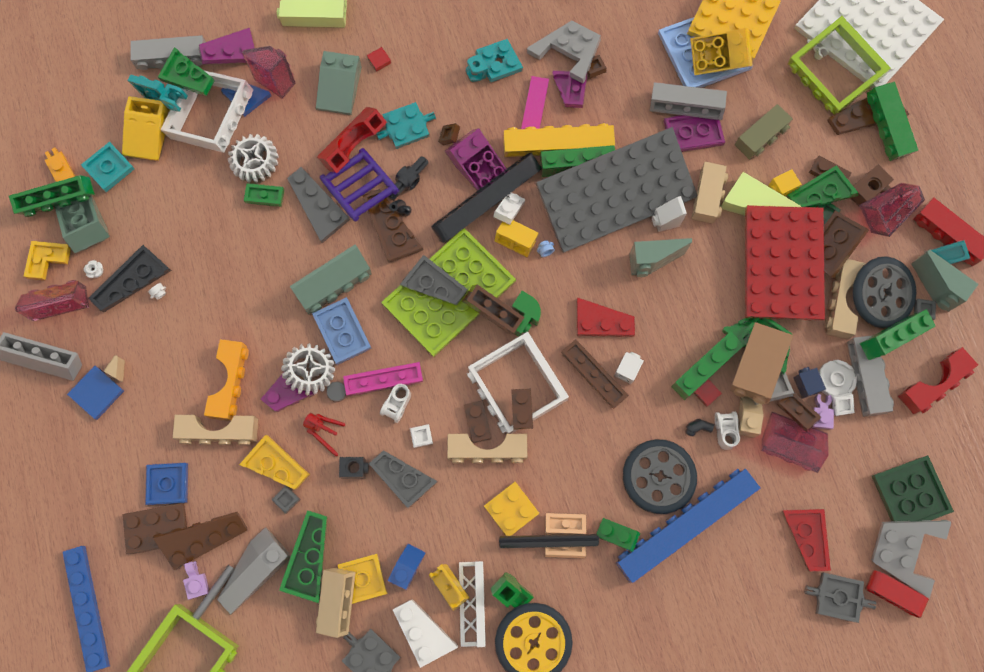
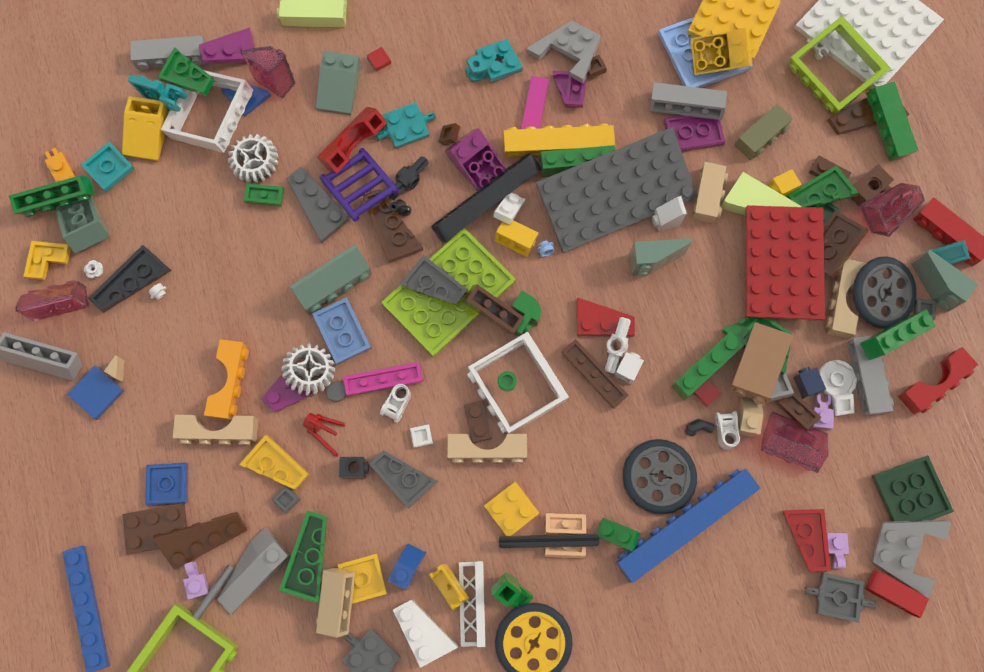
reddish brown plate [511,388,533,430] -> none
none -> green tile [497,371,517,392]
none -> white axle [605,317,631,374]
none -> lavender plate [827,533,849,569]

